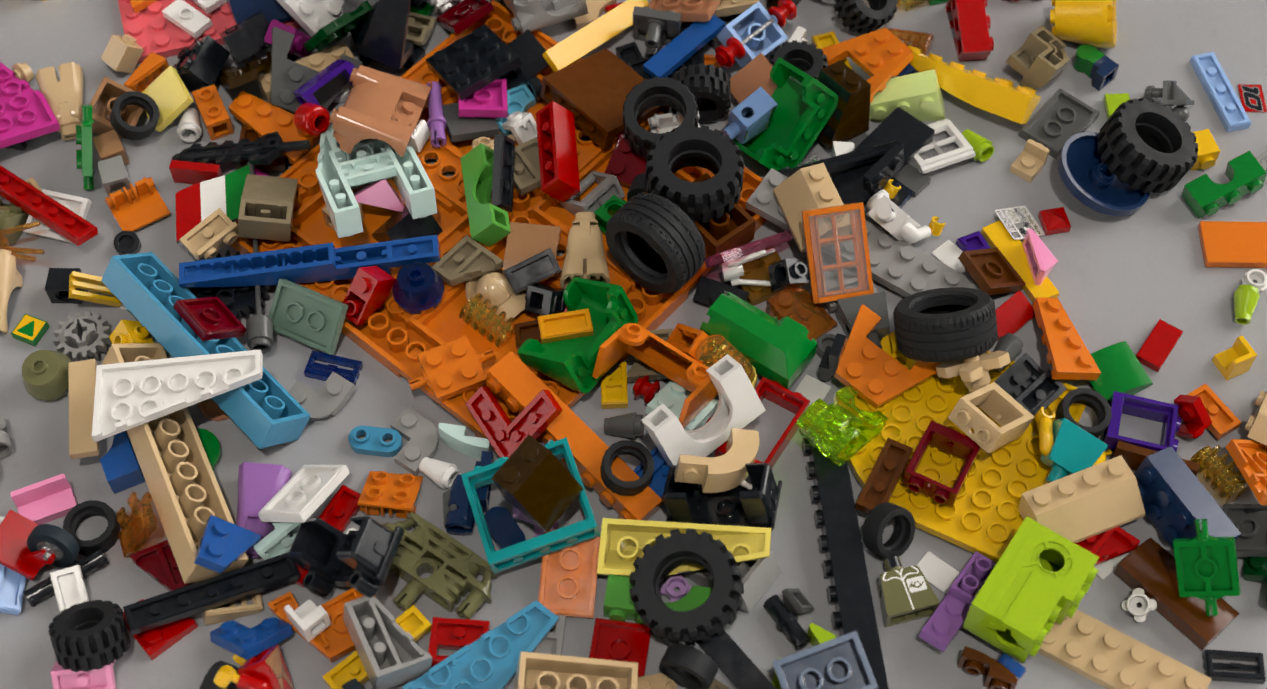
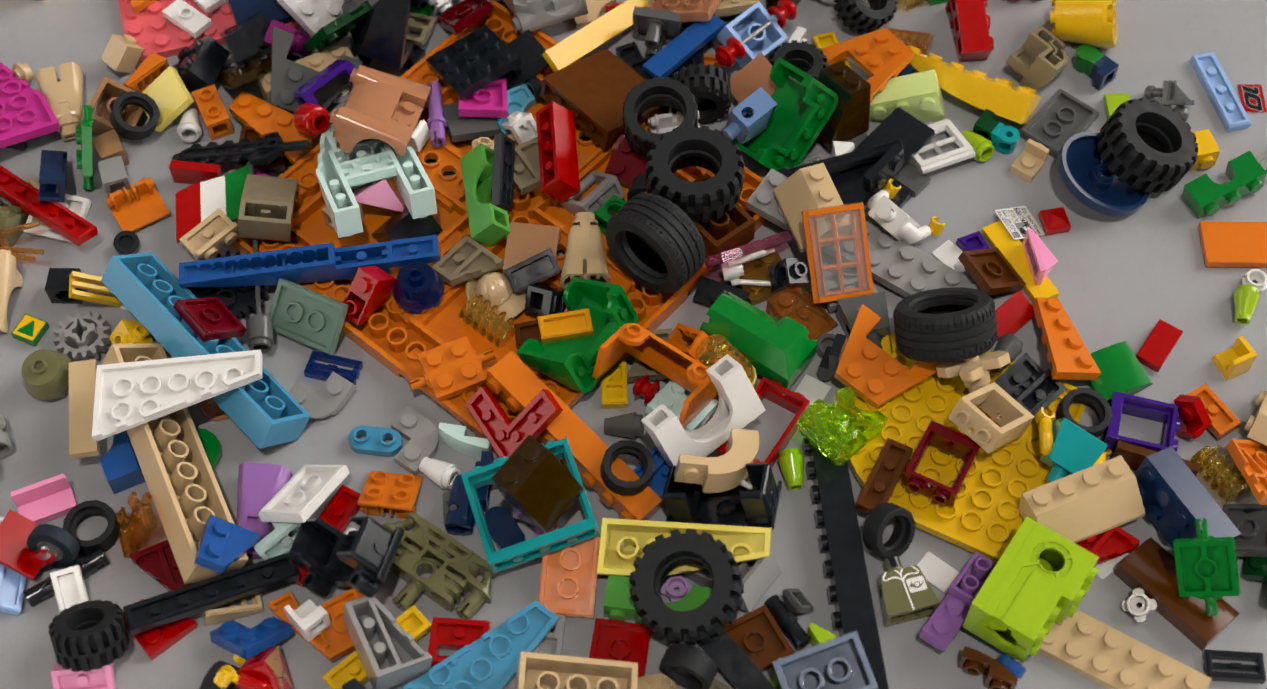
none -> dark blue window [38,150,67,203]
none -> reddish brown plate [724,605,794,672]
none -> lime cone [778,448,804,490]
none -> leg [973,109,1020,154]

